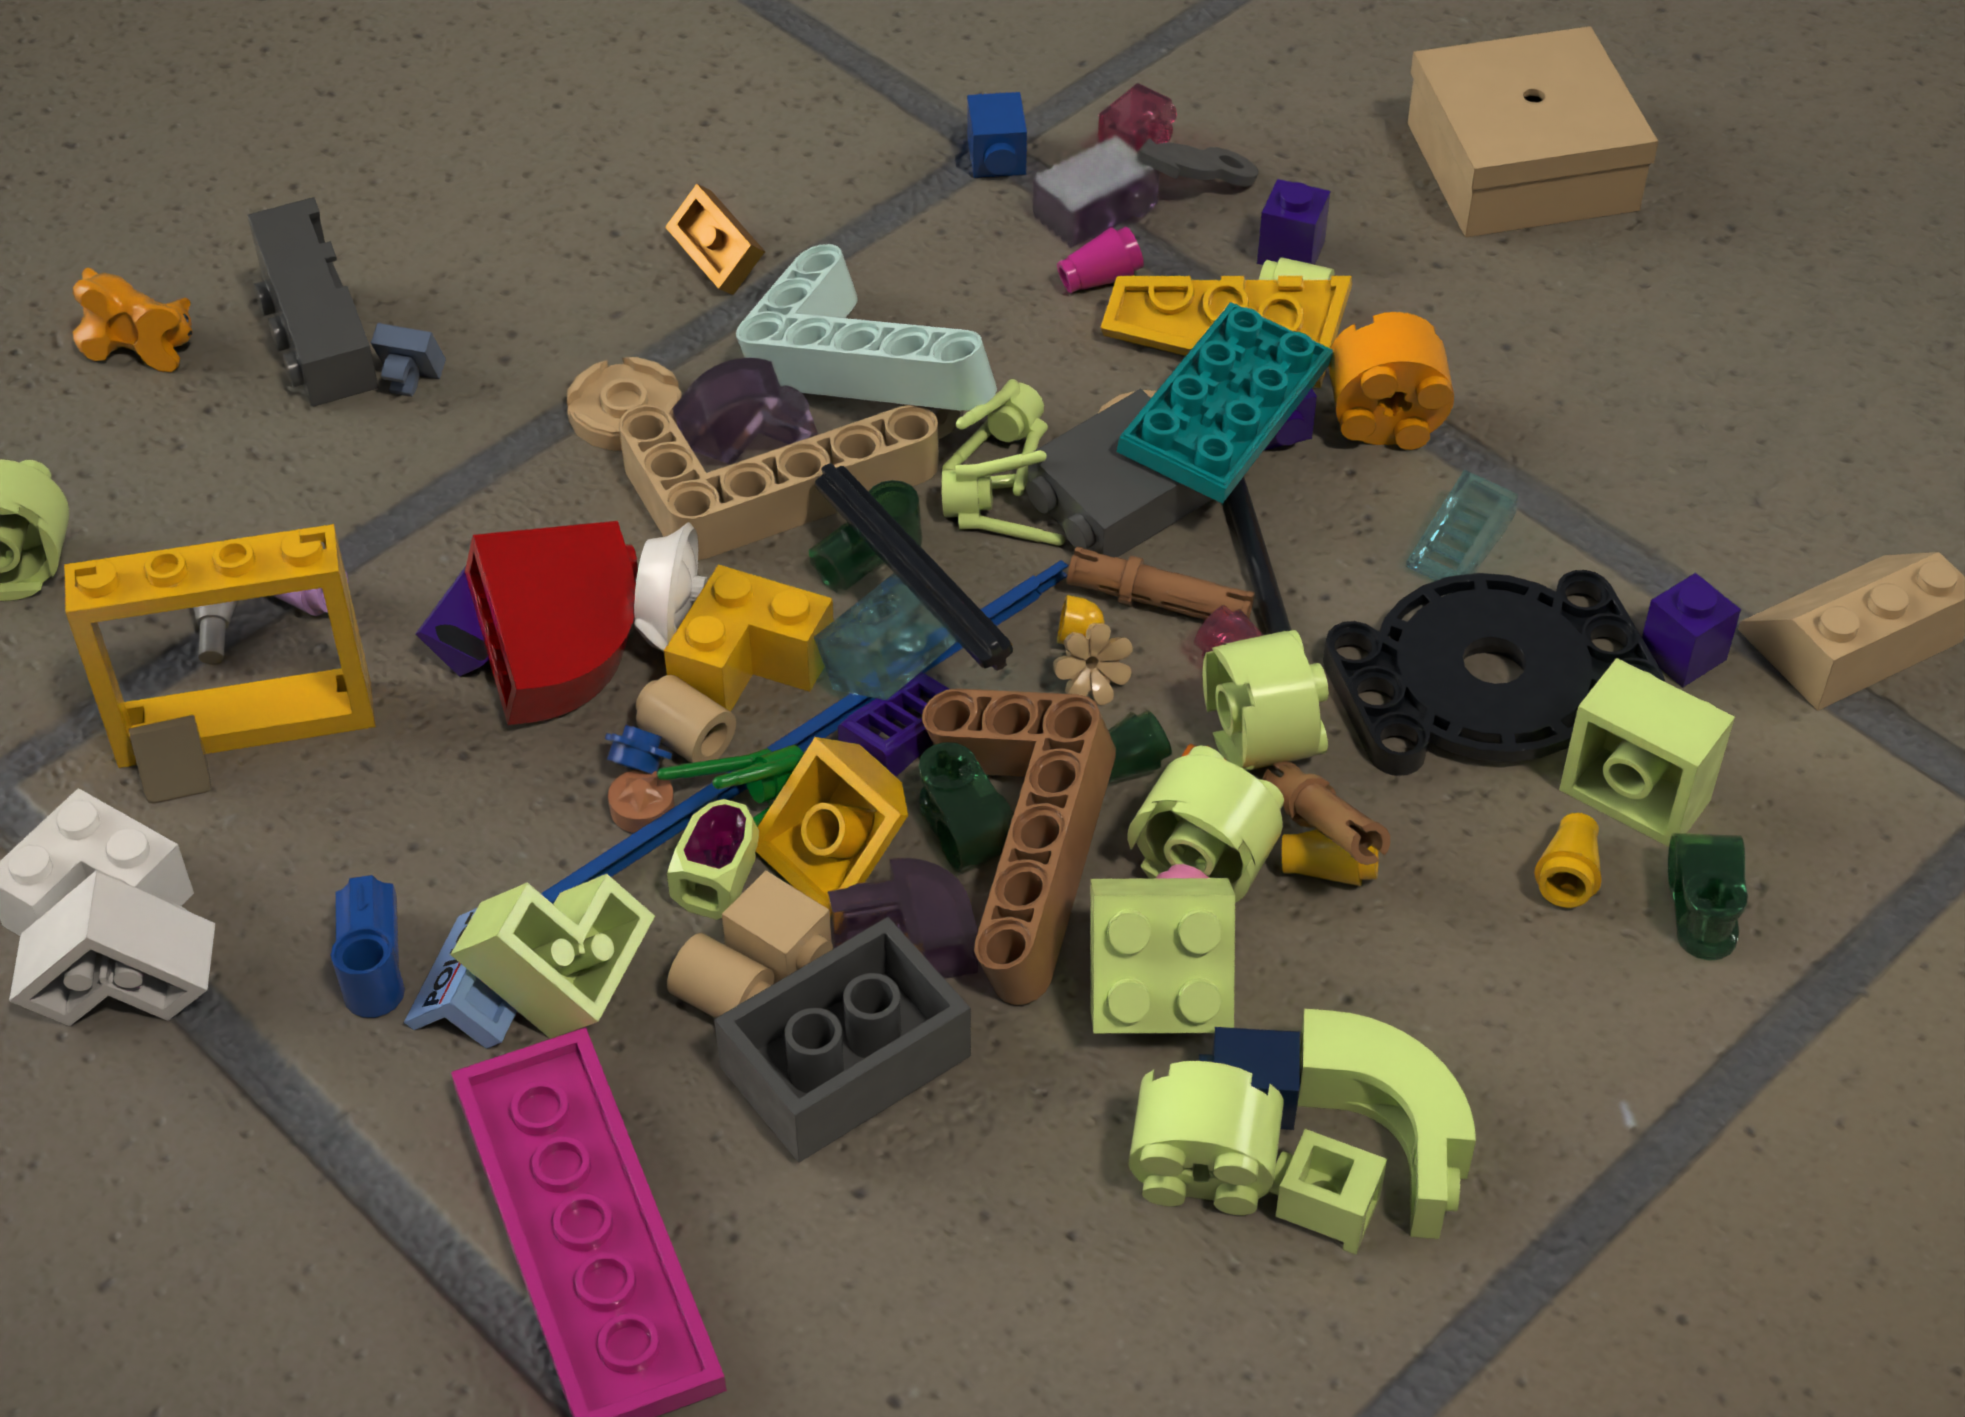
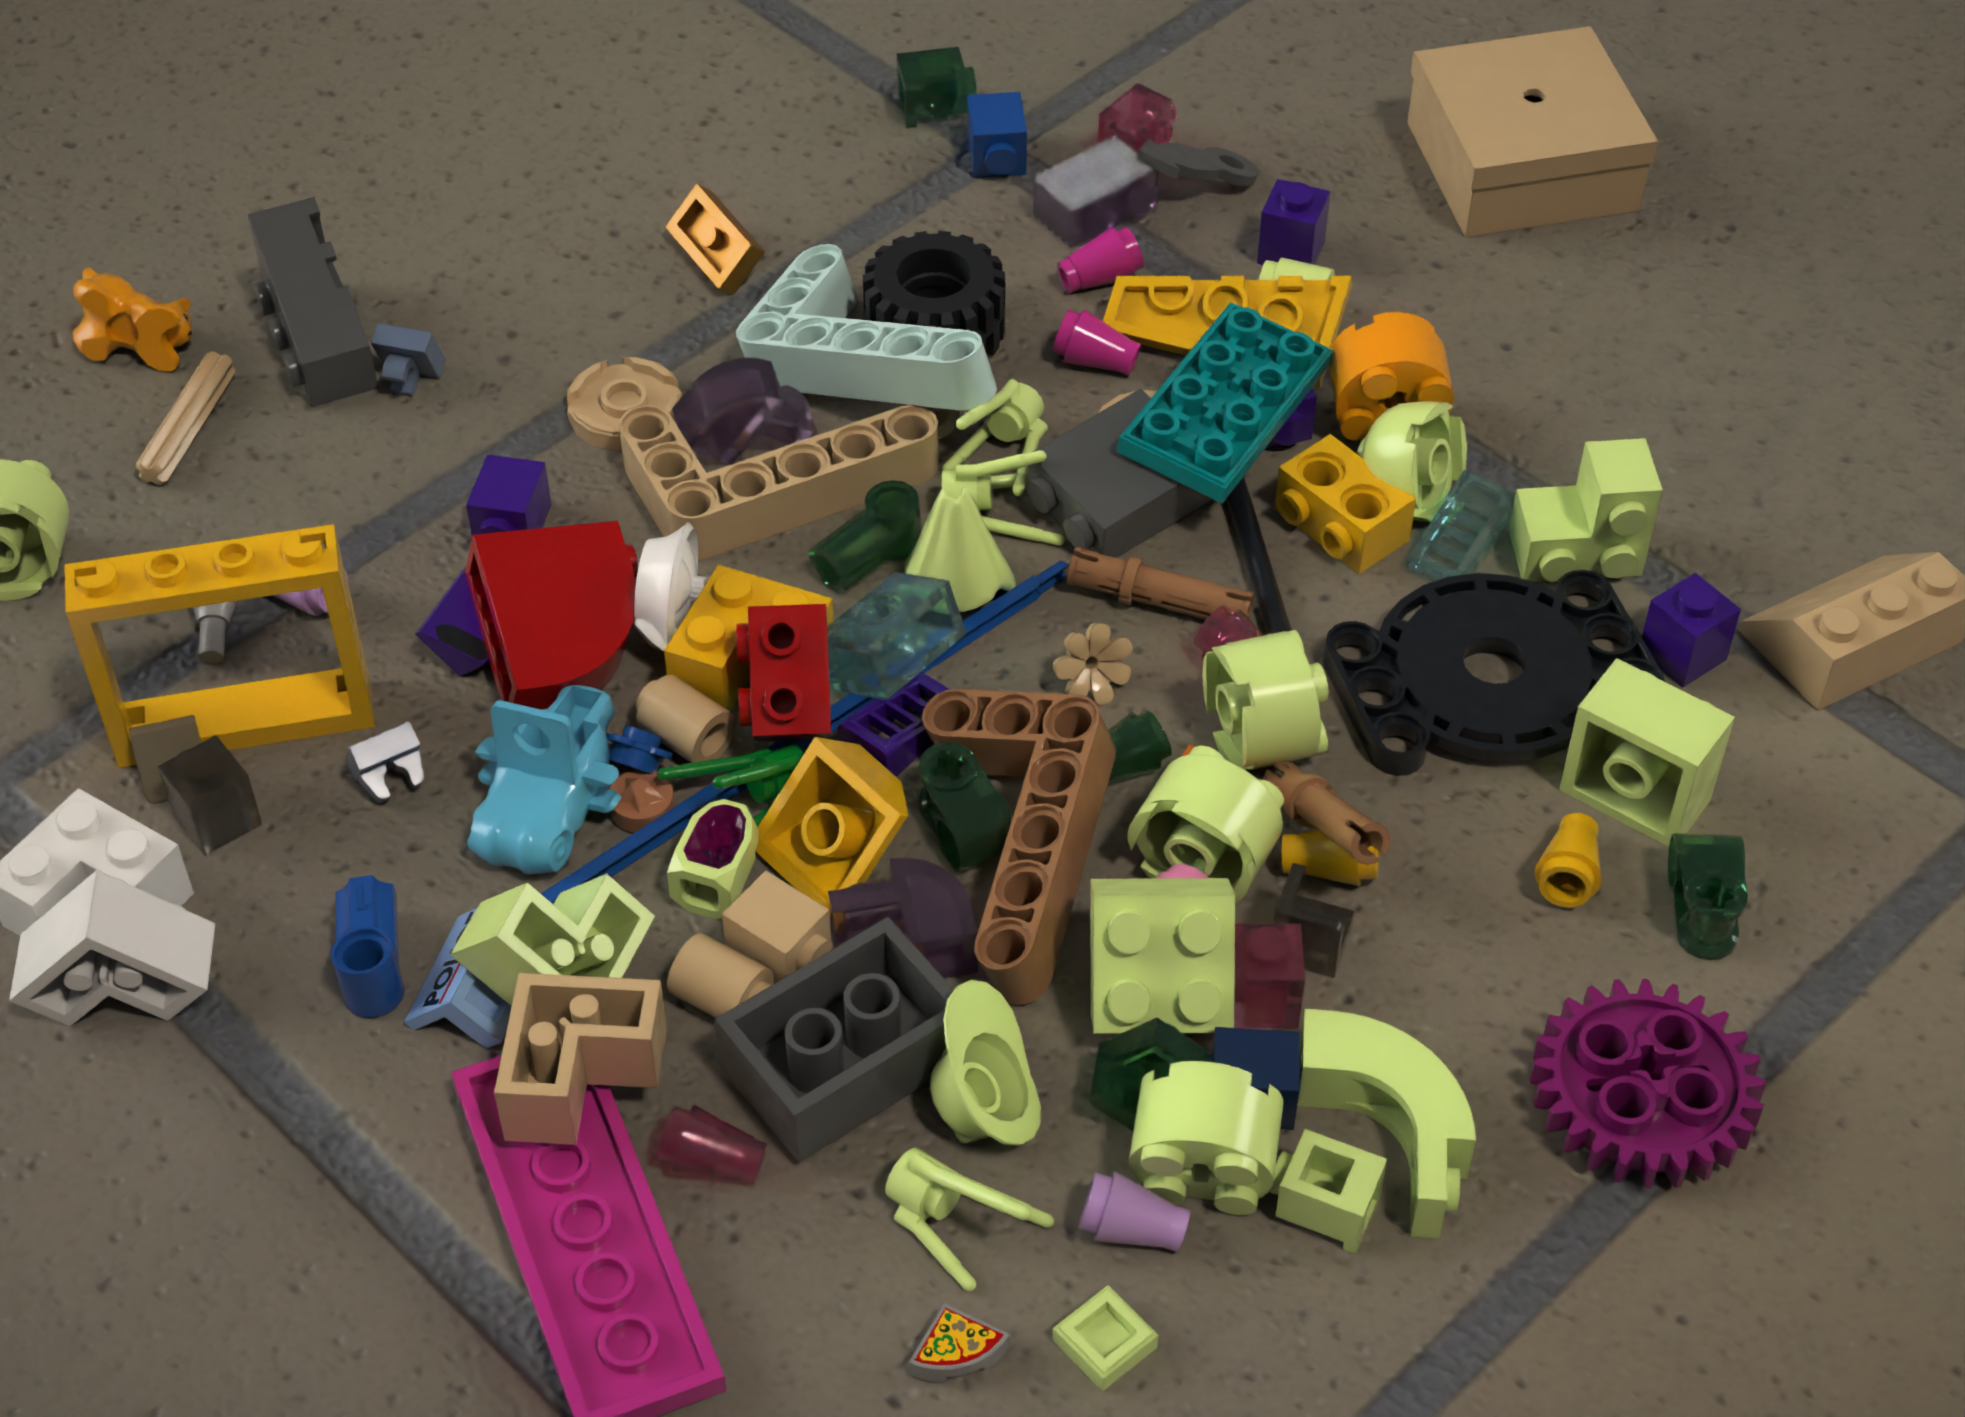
black axle [815,463,1013,671] -> none
yellow hinge [1057,595,1105,645] -> none
none -> tan axle [136,351,236,486]
none -> clear smoke brick [157,735,263,856]
none -> tile [345,721,424,804]
none -> dark purple brick [466,455,552,536]
none -> medium azure piece [467,685,622,875]
none -> tan brick [494,973,667,1145]
none -> clear pink cone [656,1104,768,1184]
none -> red brick [736,604,832,742]
none -> black tyre [863,231,1006,355]
none -> yellowish green plant [885,1147,1054,1292]
none -> clear green brick [896,46,977,128]
none -> yellowish green hat [896,486,1016,612]
none -> tile [909,1303,1010,1383]
none -> yellowish green piece [930,980,1041,1146]
none -> dark pink cone [1052,309,1142,376]
none -> yellowish green tile [1052,1285,1158,1392]
none -> lavender cone [1078,1171,1191,1252]
none -> clear green bracket [1089,1017,1207,1131]
none -> clear pink brick [1234,924,1305,1029]
none -> clear smoke panel [1269,863,1354,978]
none -> yellow brick [1274,434,1416,574]
none -> yellowish green cylinder [1357,401,1467,522]
none -> yellowish green brick [1508,438,1663,583]
none -> magenta gear [1530,979,1766,1188]

